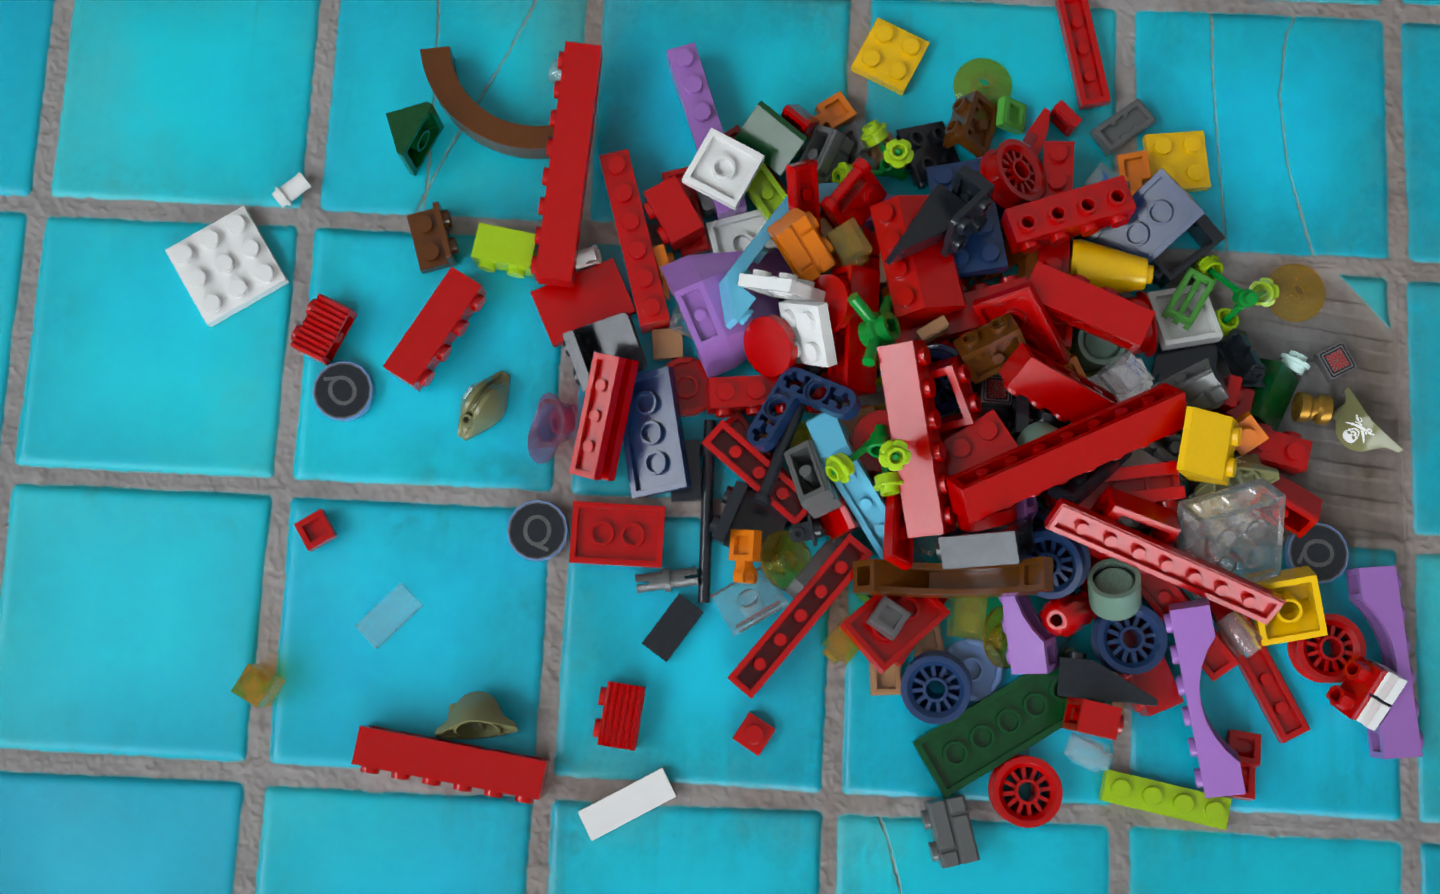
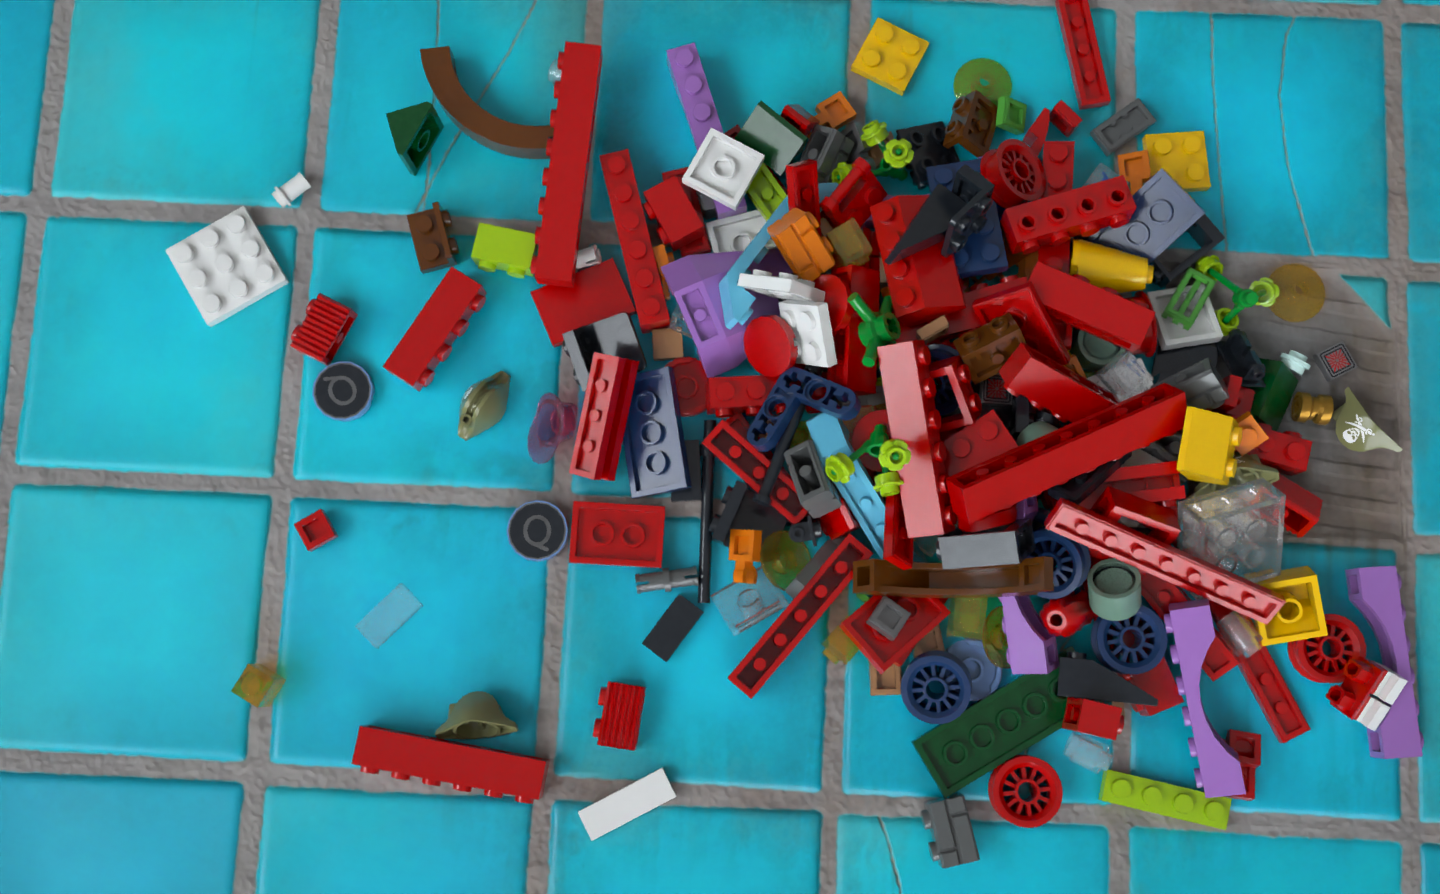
red plate [732,712,776,756] -> none
black tile [1283,522,1349,584] -> none

